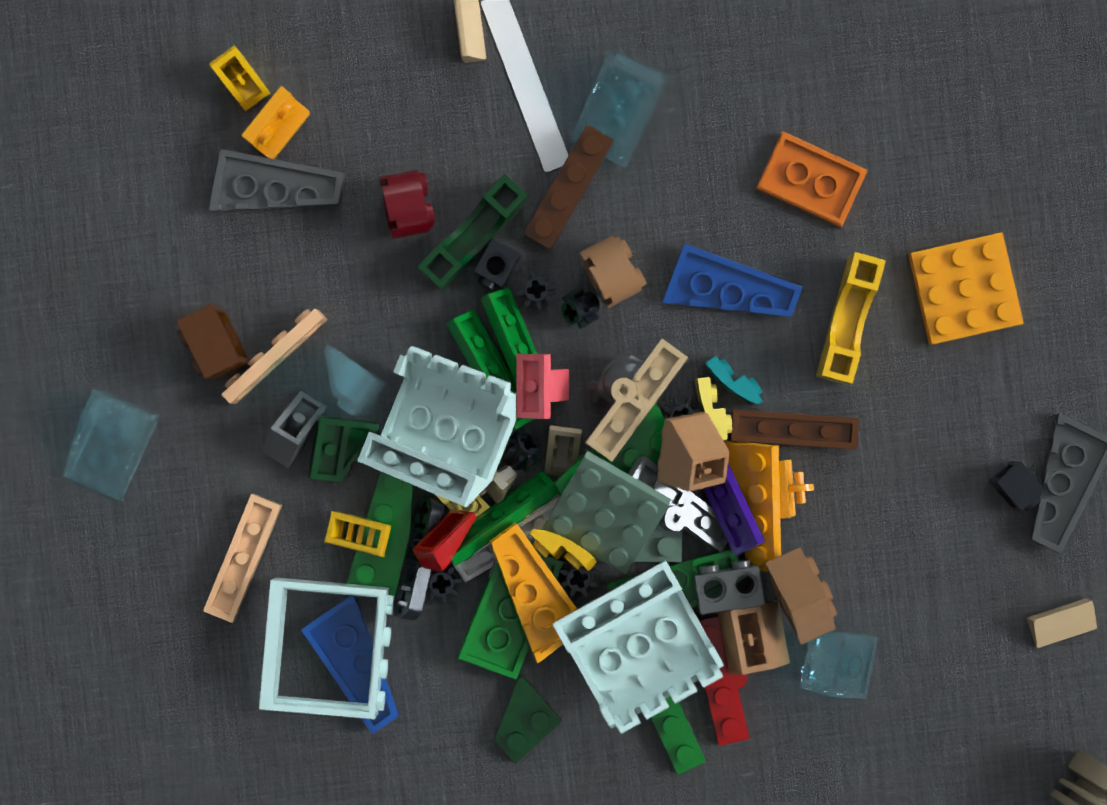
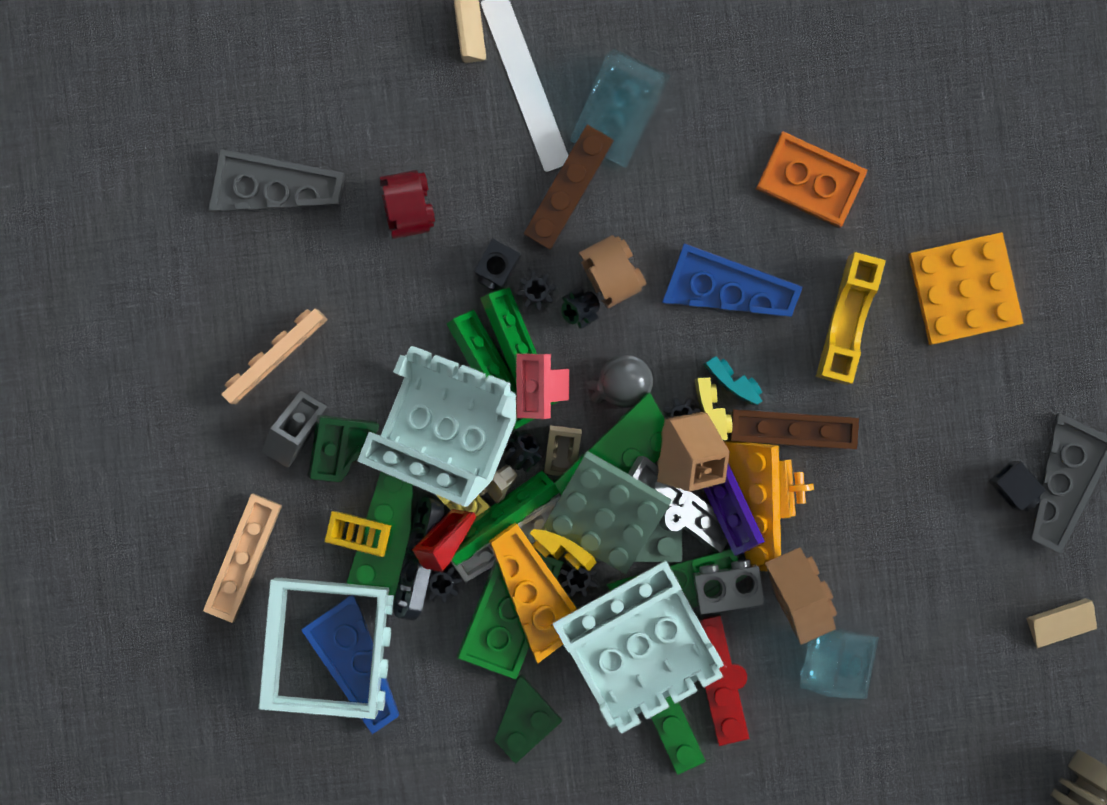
clear light blue slope [63,389,160,501] -> none
reddish brown brick [176,304,250,381] -> none
yellow slope [209,45,270,112] -> none
light orange bracket [241,86,310,159] -> none
clear light blue slope [324,345,387,416] -> none
dark green arch [418,174,528,292] -> none
tan hinge [586,339,688,462] -> none
medium nougat slope [718,601,790,675] -> none

